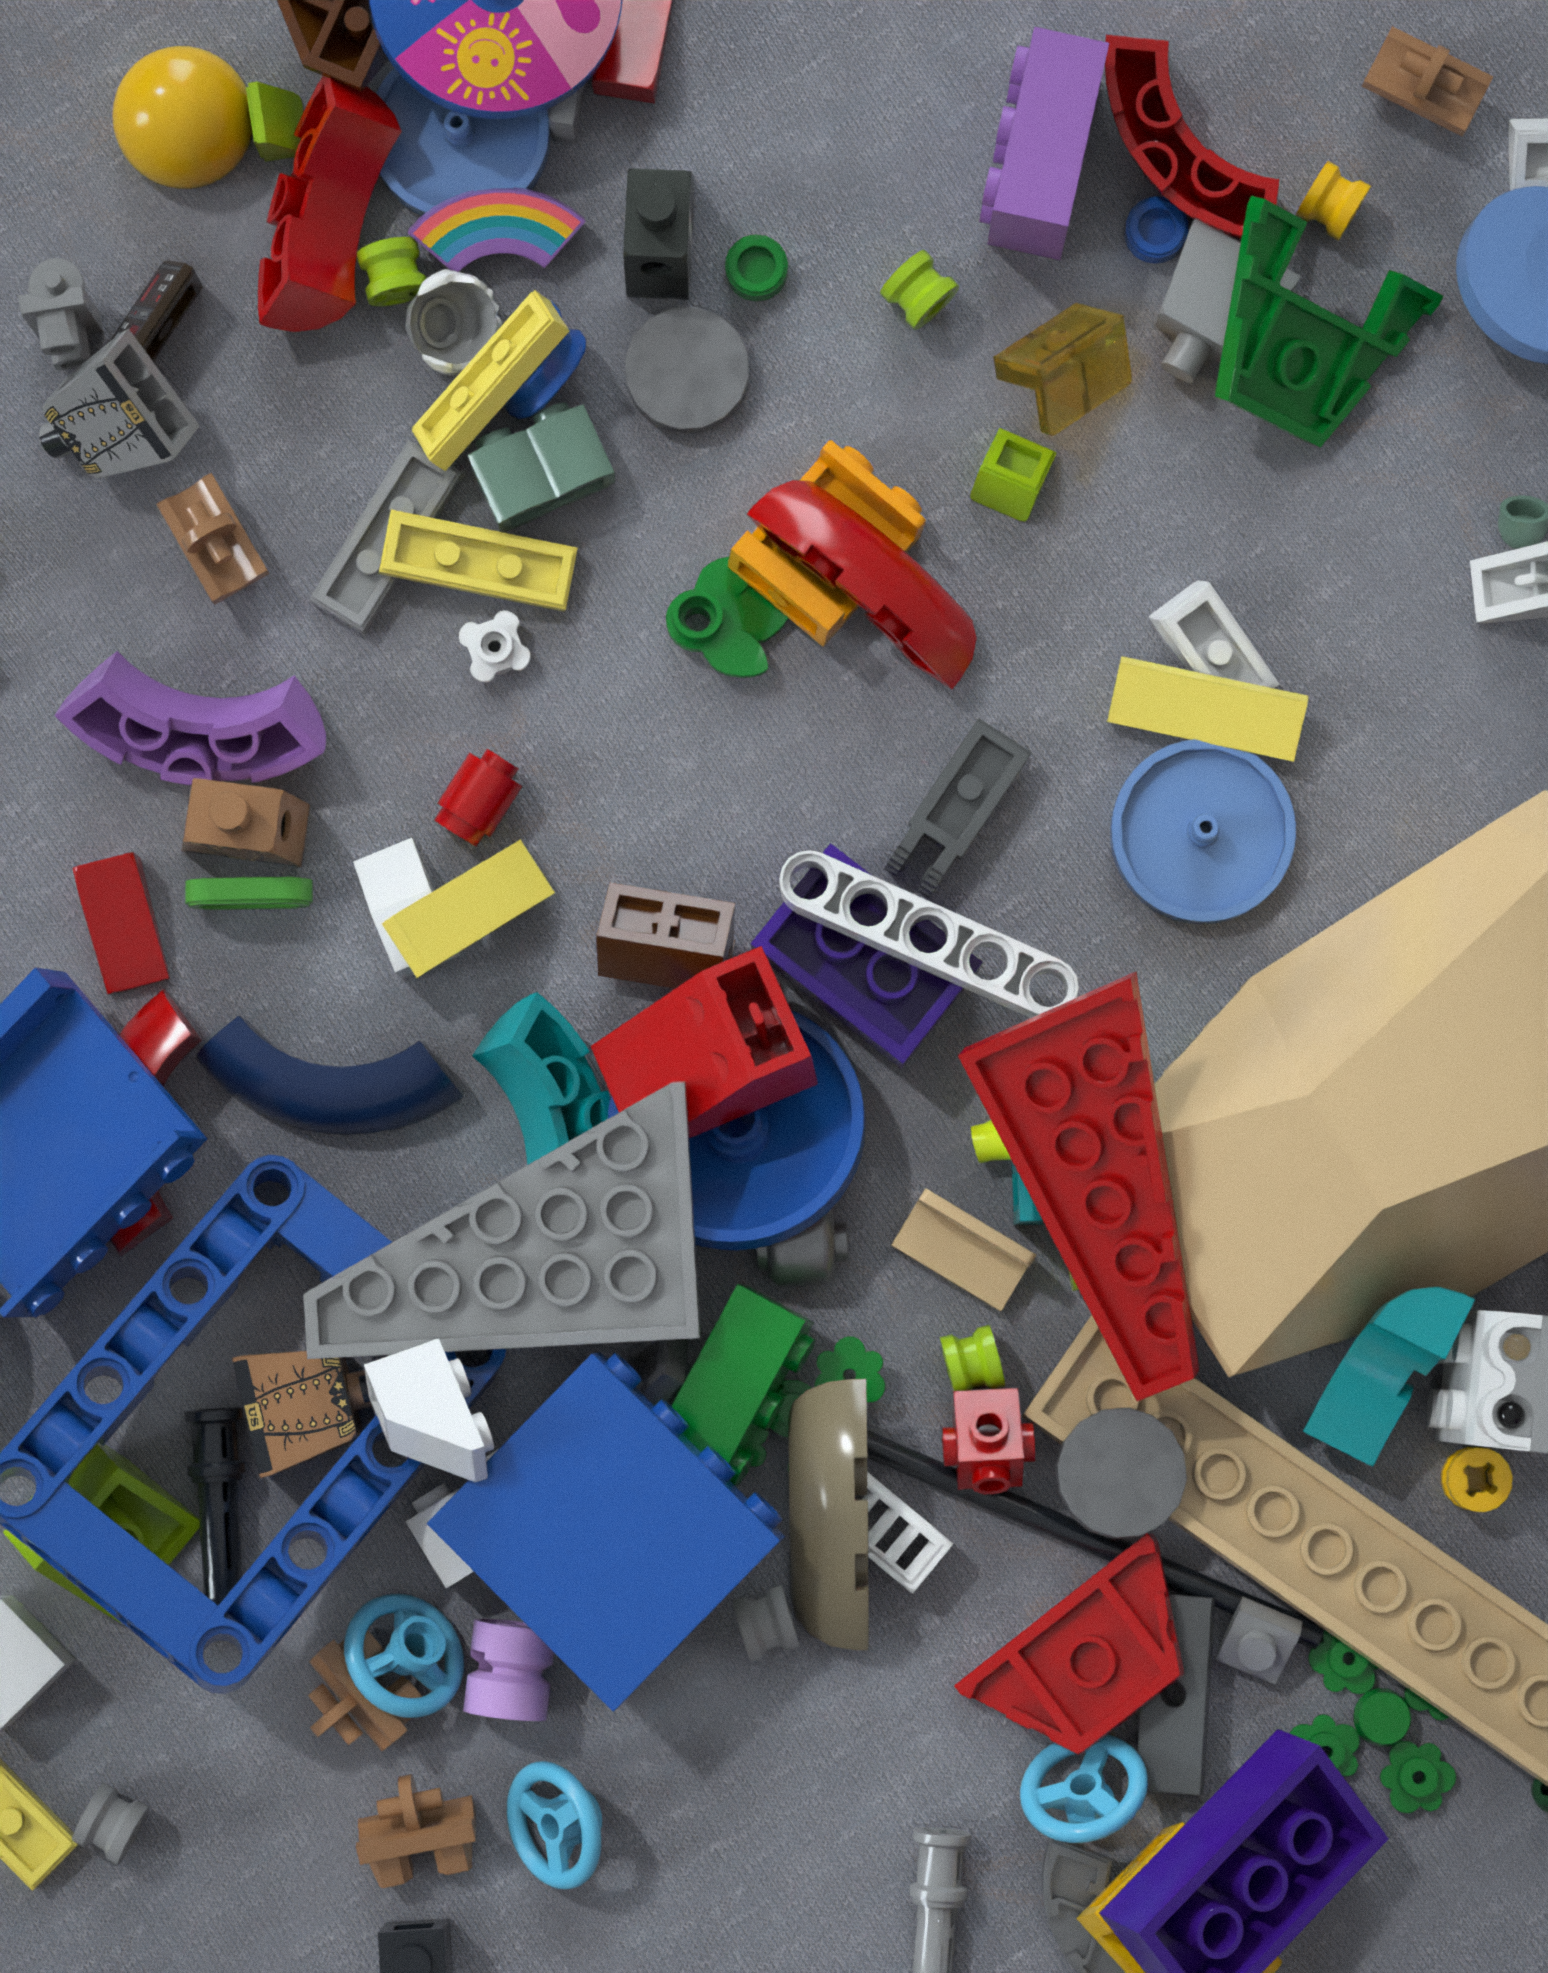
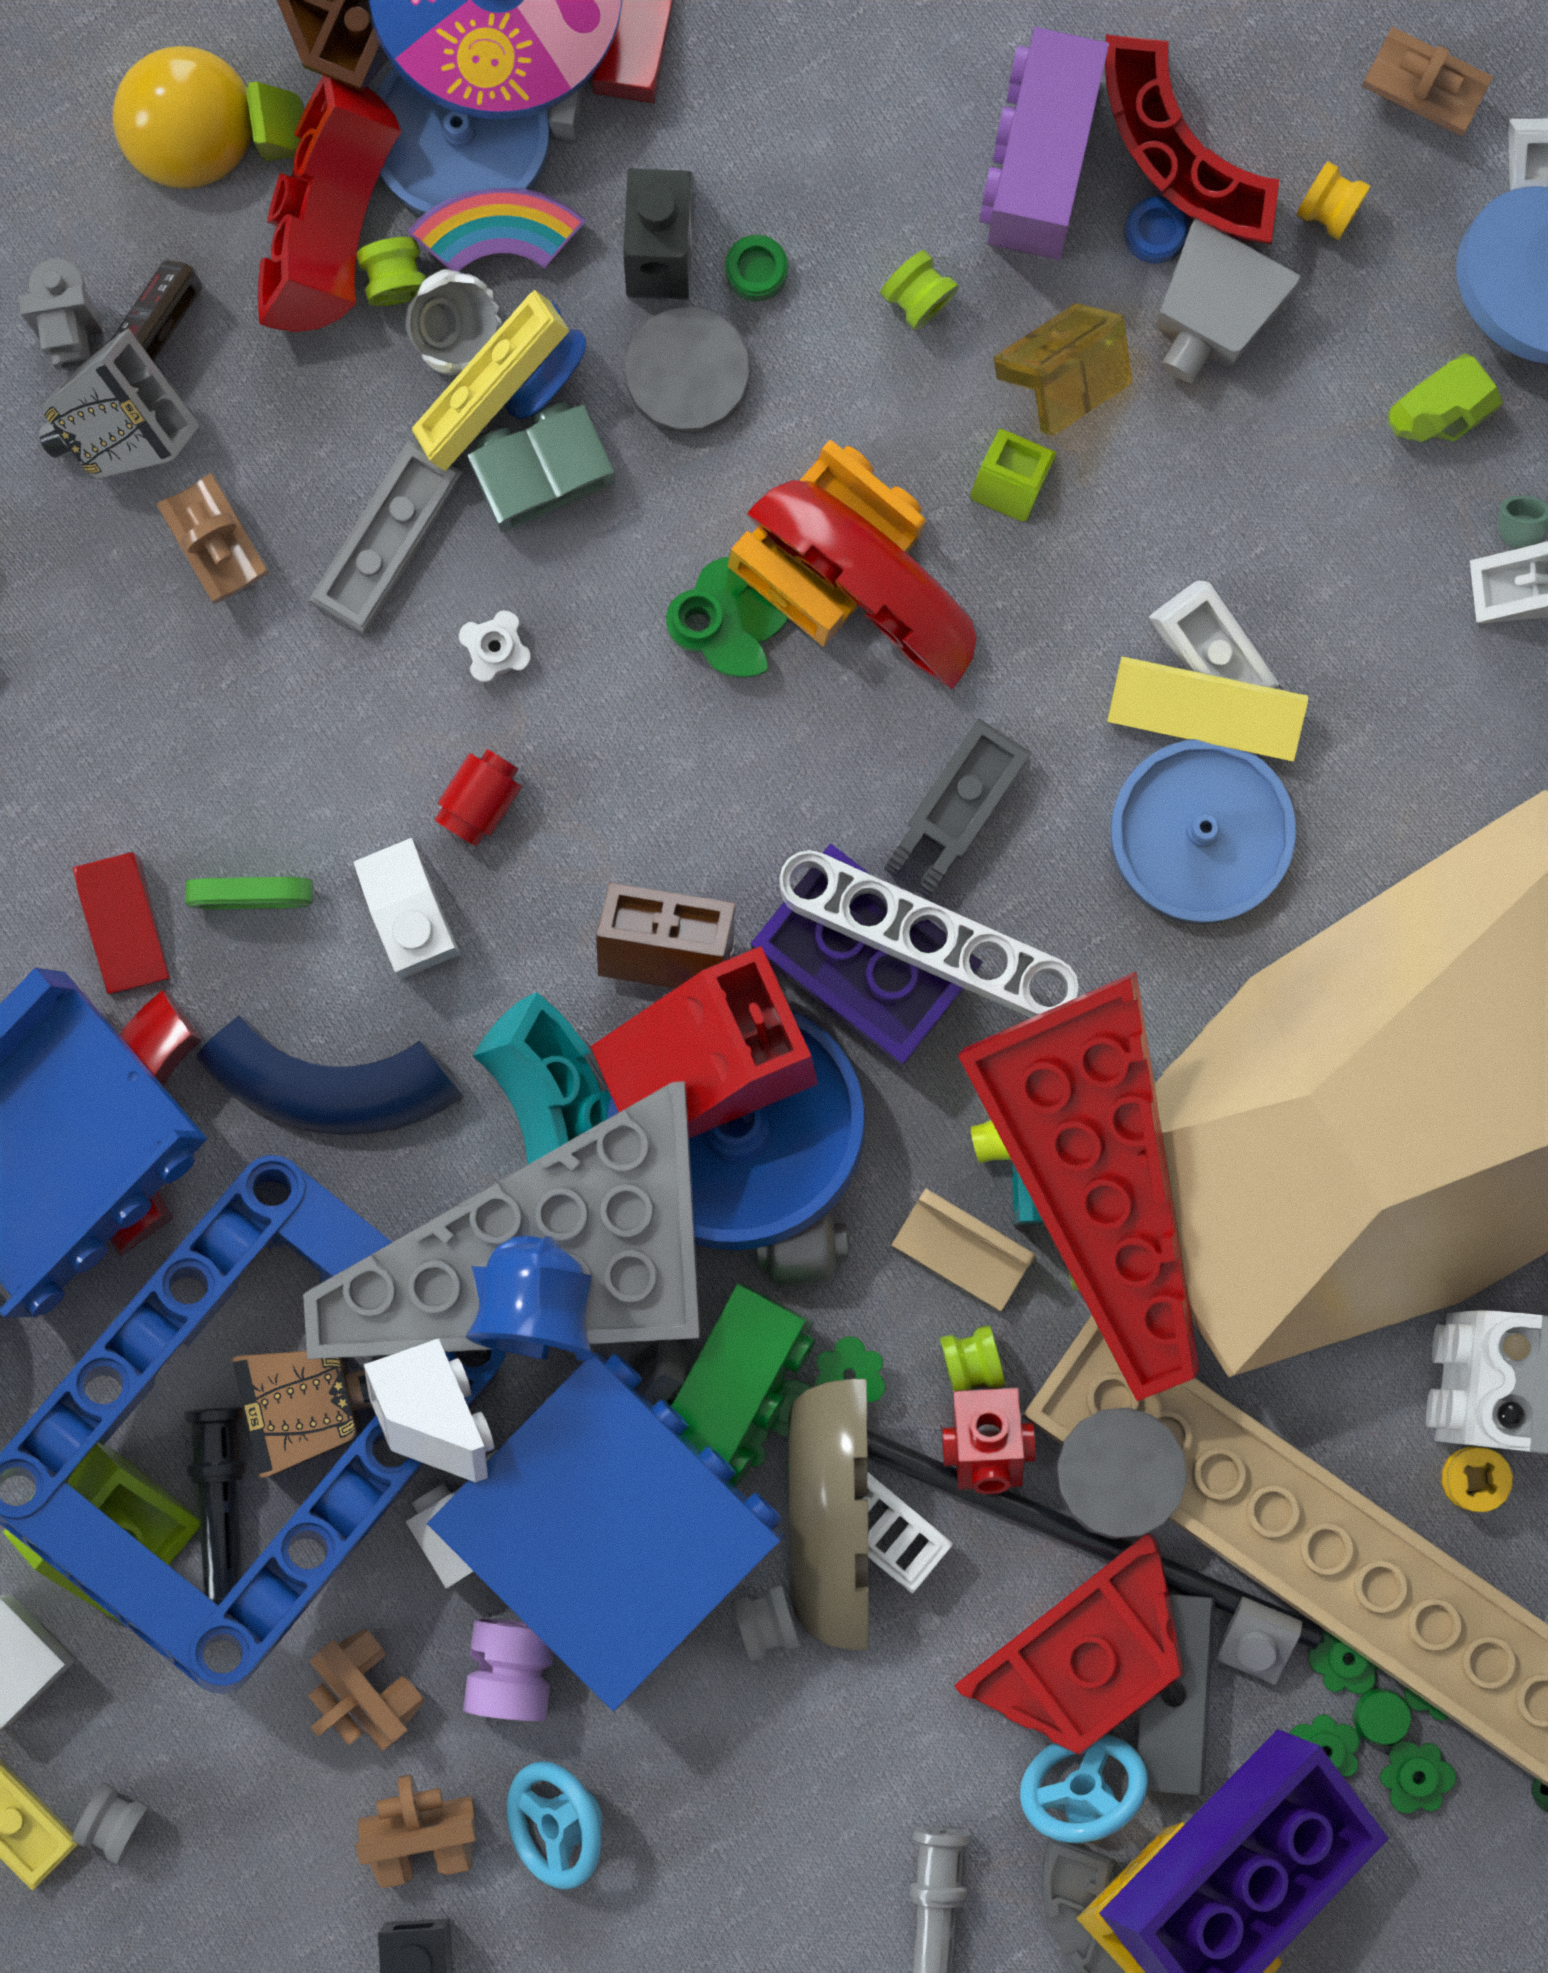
medium lavender brick [55,651,326,785] -> none
medium nougat torso [181,778,310,867] -> none
medium azure piece [344,1594,464,1718] -> none
light yellow tile [378,509,578,612] -> none
light yellow tile [382,839,555,978] -> none
green wing [1215,195,1444,448] -> none
teal brick [1303,1287,1475,1467] -> none
none -> blue helmet [465,1236,593,1361]
none -> lime rock [1387,353,1503,443]

